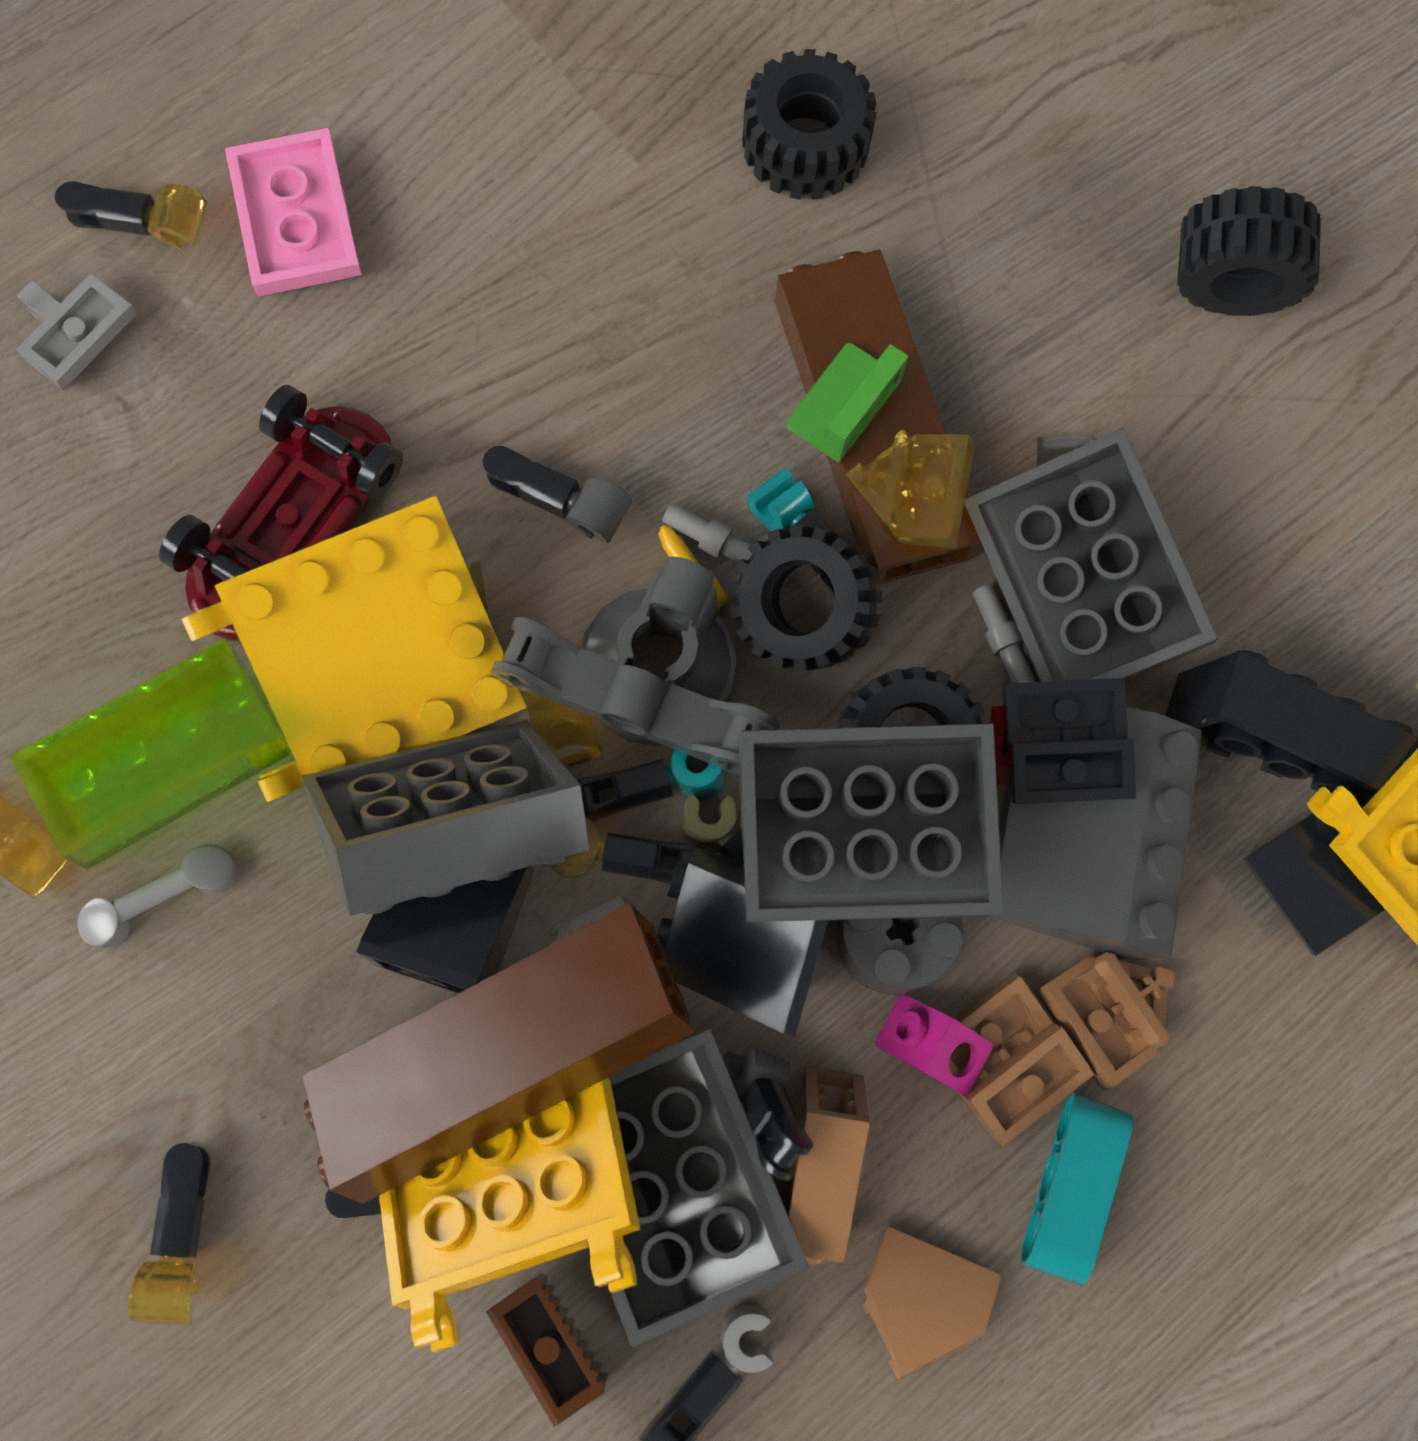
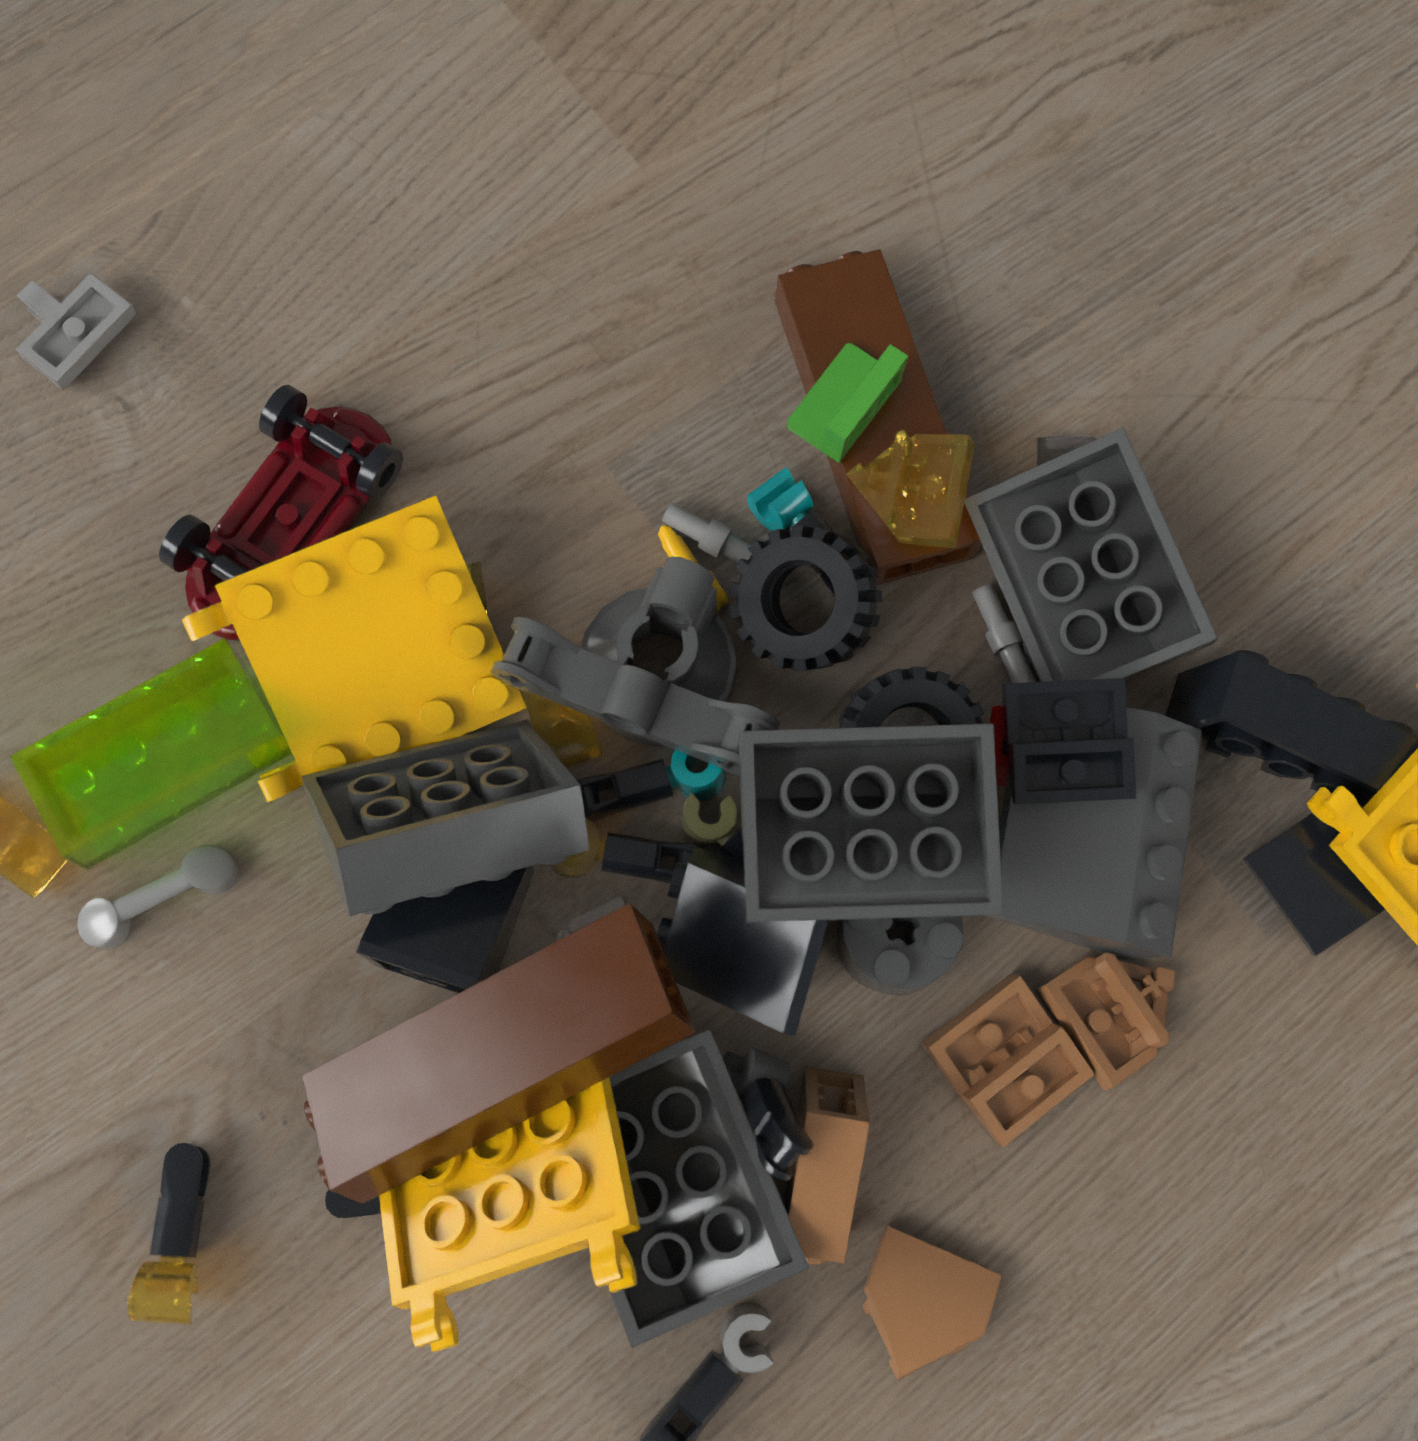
piece [54,181,207,250] -> none
bright pink plate [225,128,362,297] -> none
piece [483,446,632,544] -> none
reddish brown brick [486,1274,608,1427] -> none
black tyre [742,49,877,200] -> none
dark pink bracket [875,994,993,1096] -> none
teal beam [1021,1093,1133,1286] -> none
black tyre [1177,186,1321,316] -> none

